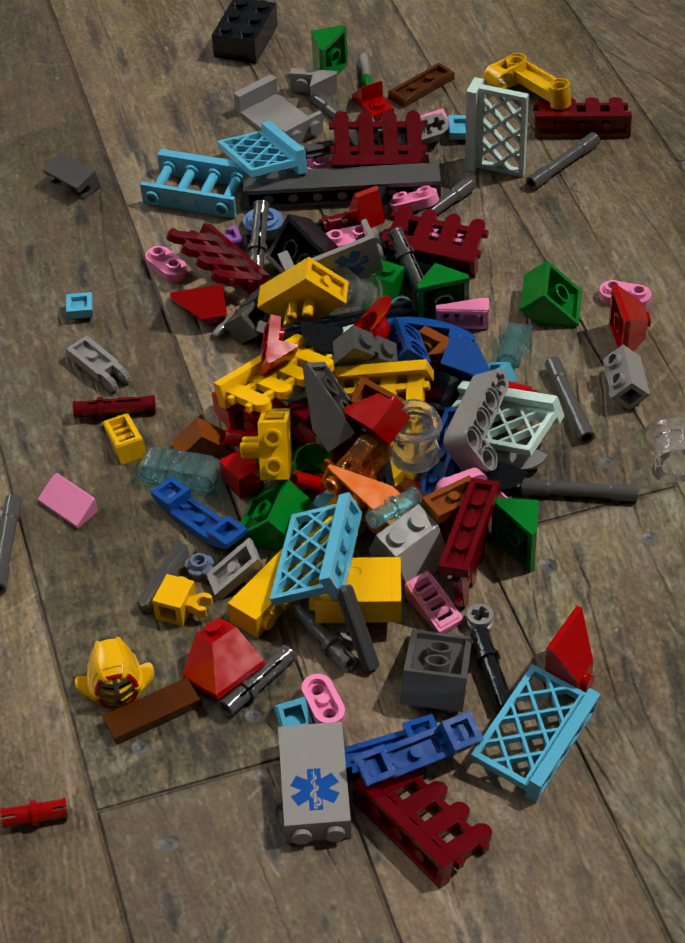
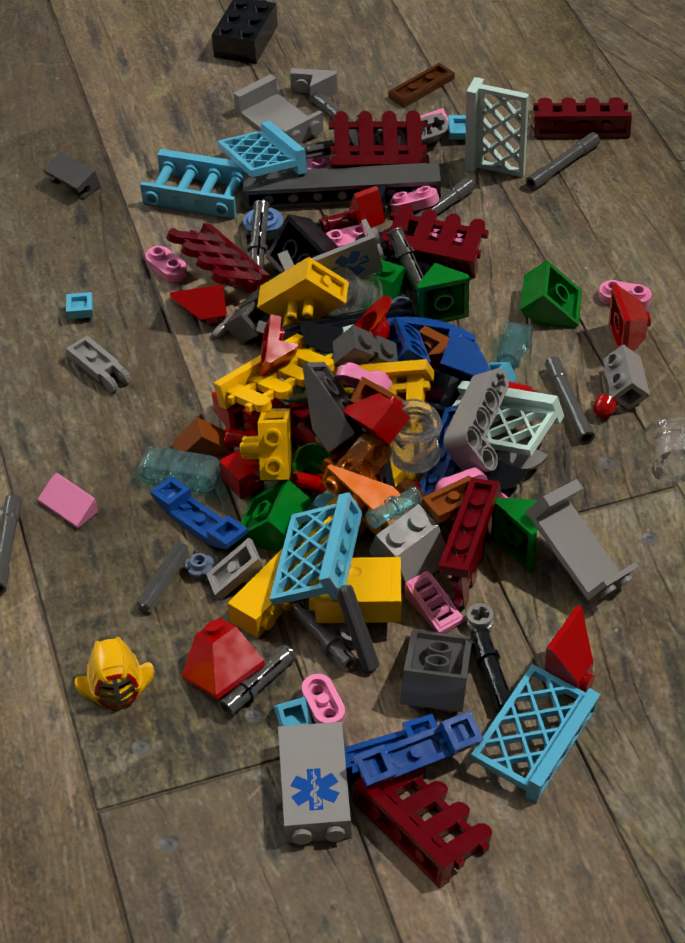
red pin [0,797,68,829] -> none
dark red pin [73,395,156,419] -> none
yellow slope [102,413,147,464] -> none
reddish brown tile [102,677,201,745] -> none
yellow brick [152,574,213,627] -> none
medium lavender tile [223,225,244,248] -> none
green slope [311,25,348,76] -> none
red slope [352,81,394,121] -> none
light grey piece [360,53,371,86] -> none
bright pink slope [436,298,489,330] -> none
yellow piece [483,53,571,110] -> none
dark grey piece [522,478,638,502] -> none
none -> bright pink plate [335,362,392,391]
none -> light grey panel [525,479,639,600]
none -> red hinge [593,394,617,419]

